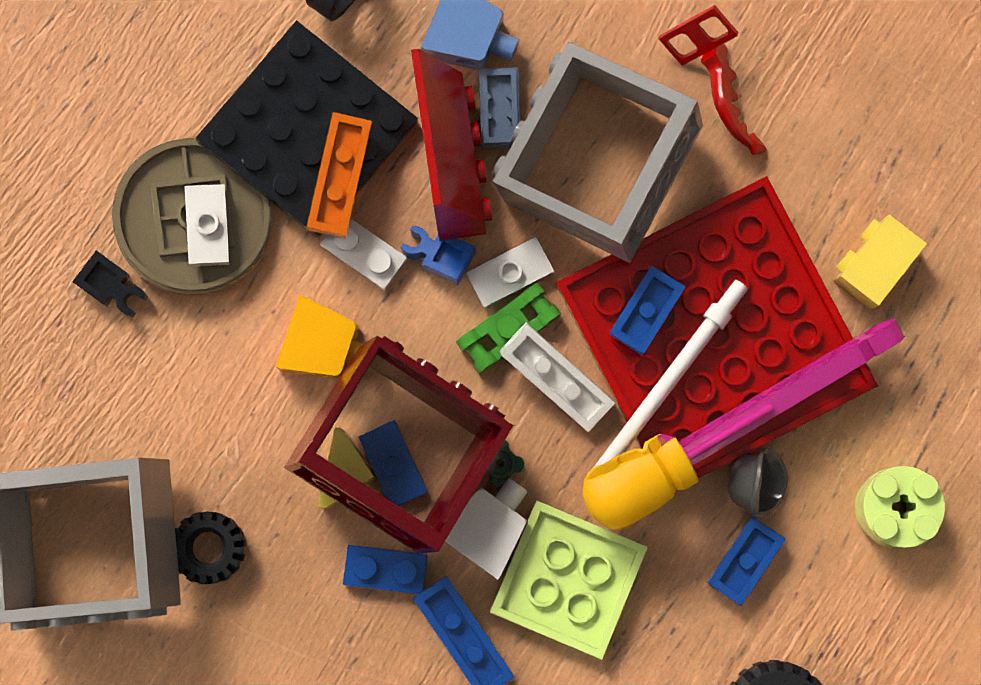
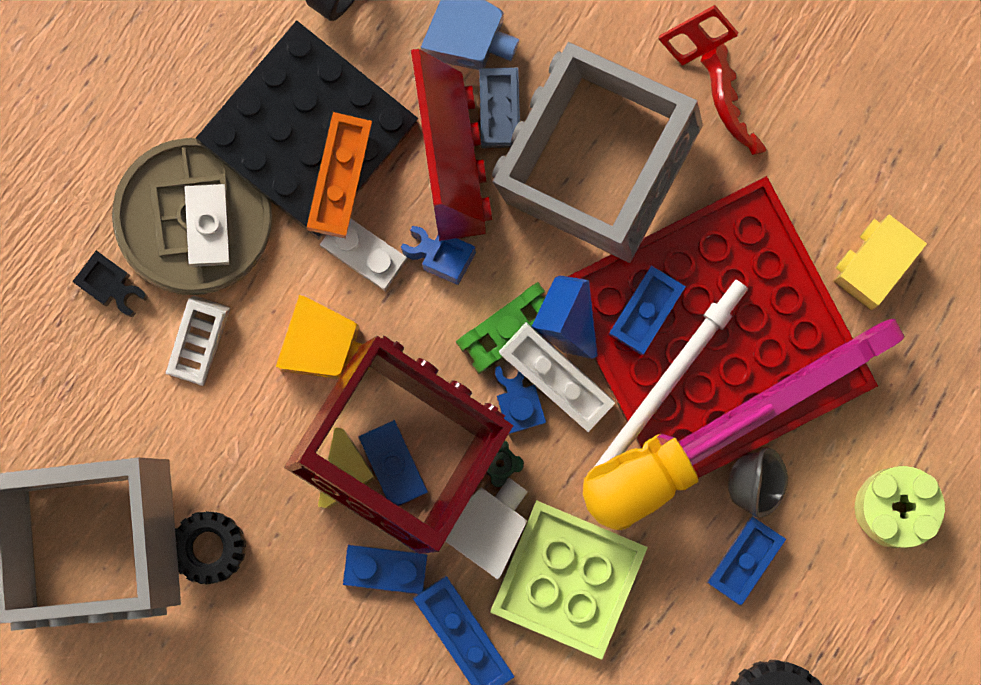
white plate [466,237,554,309] -> none
none -> white slope [165,296,230,386]
none -> blue plate [495,366,546,435]
none -> blue slope [532,275,597,359]

